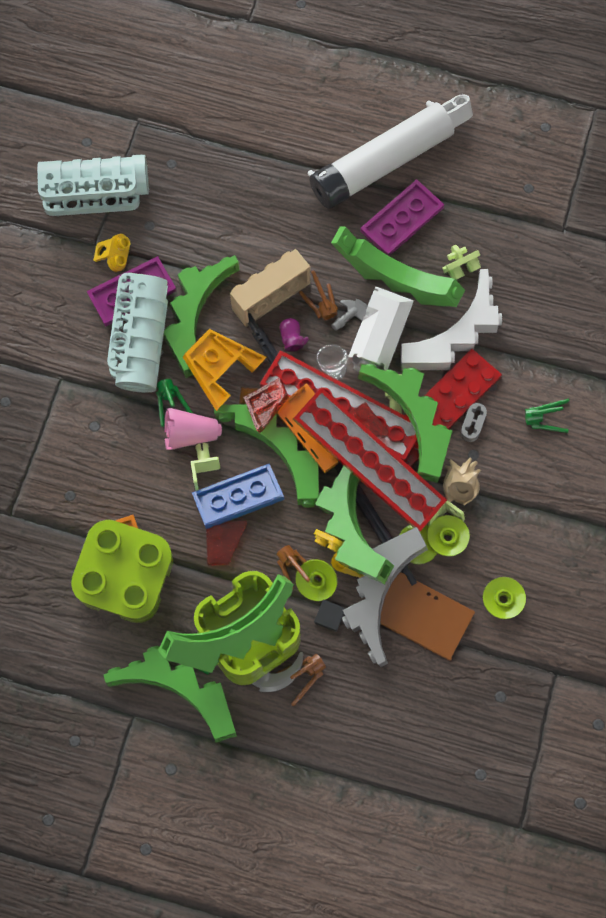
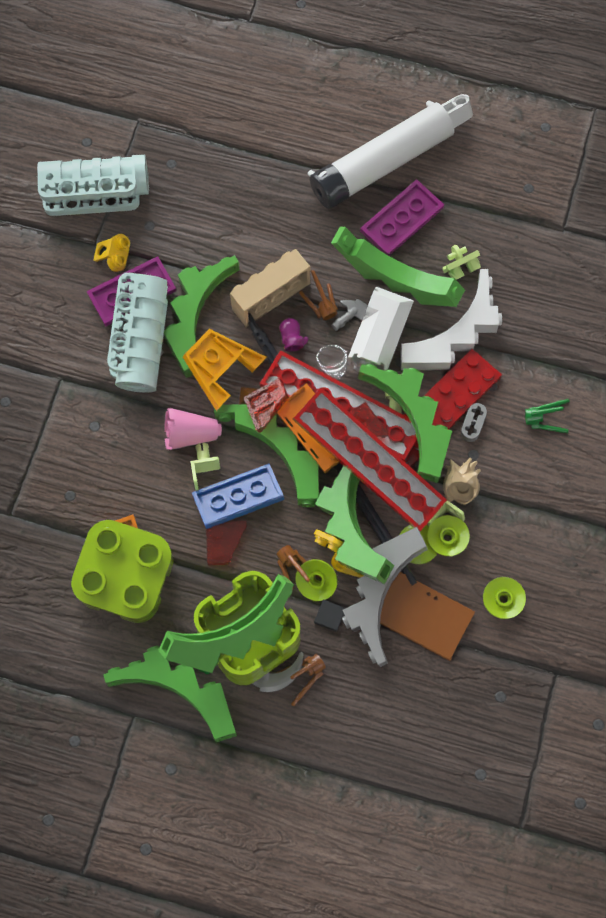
green plant [156,379,193,427] -> none

